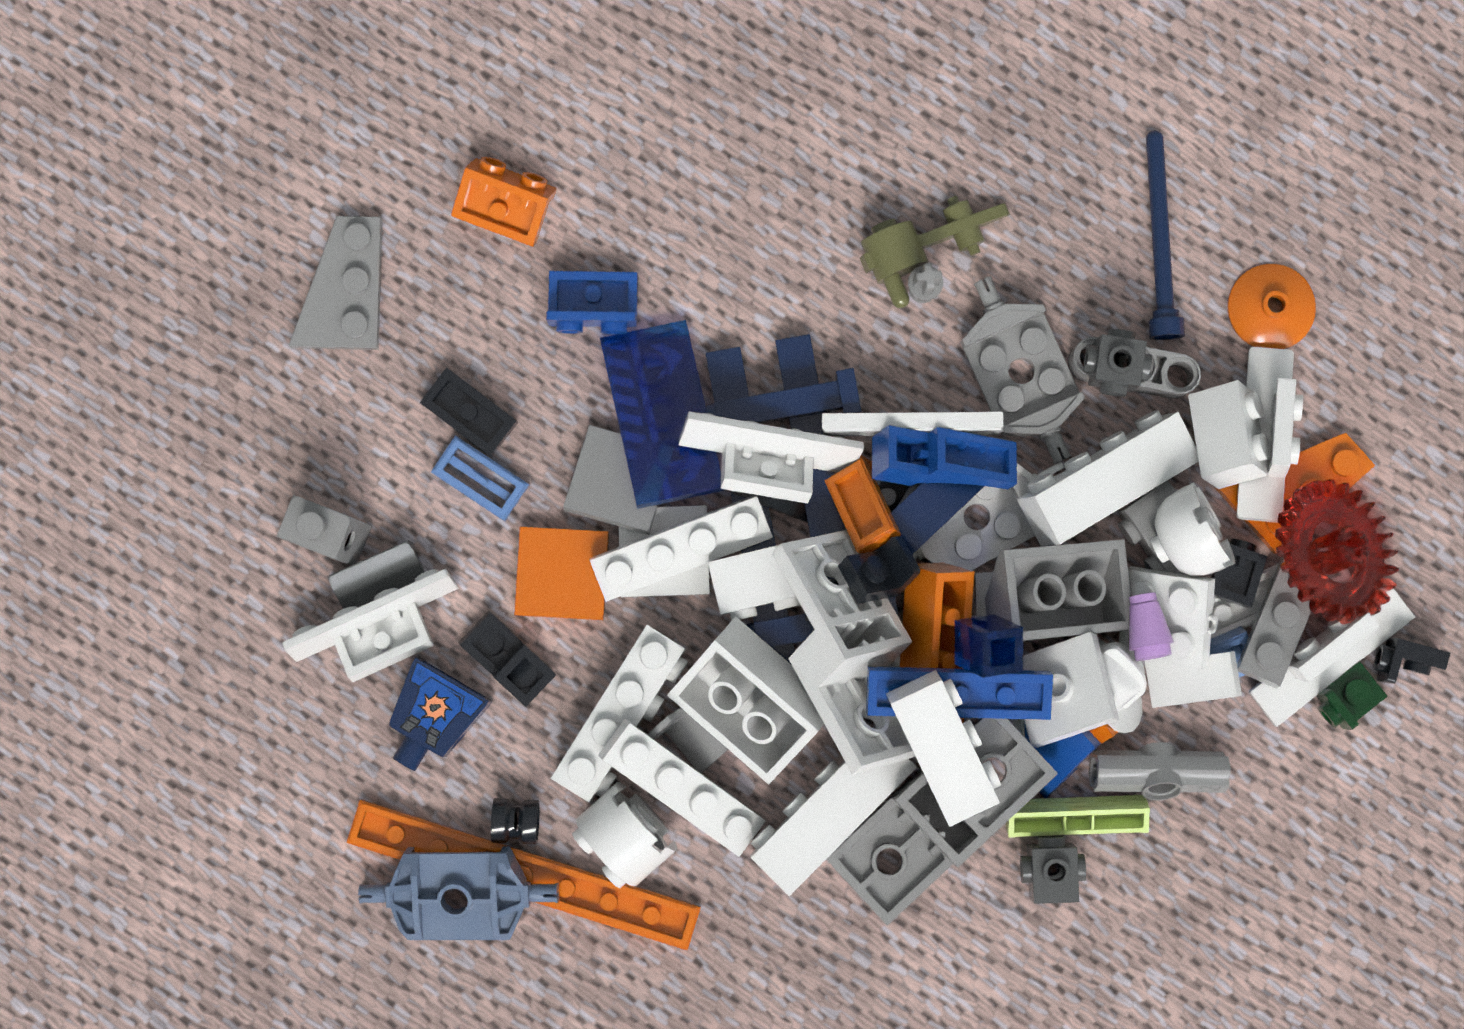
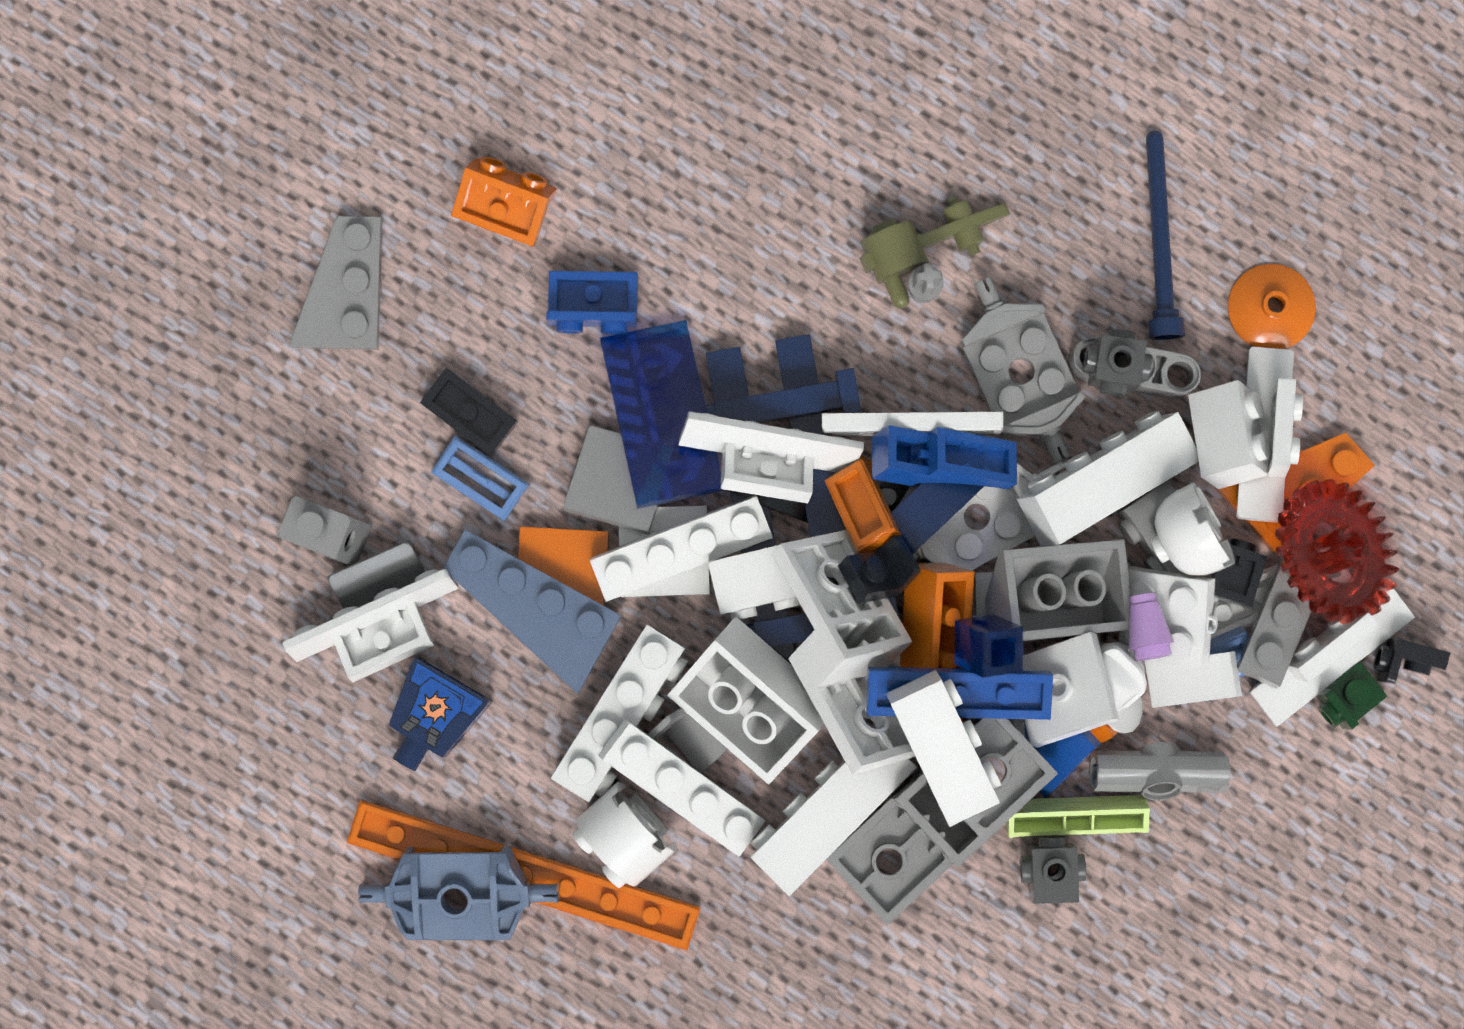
black slope [458,611,556,707] -> none
black wheel [491,798,540,845] -> none
none -> sand blue wing [443,530,622,694]

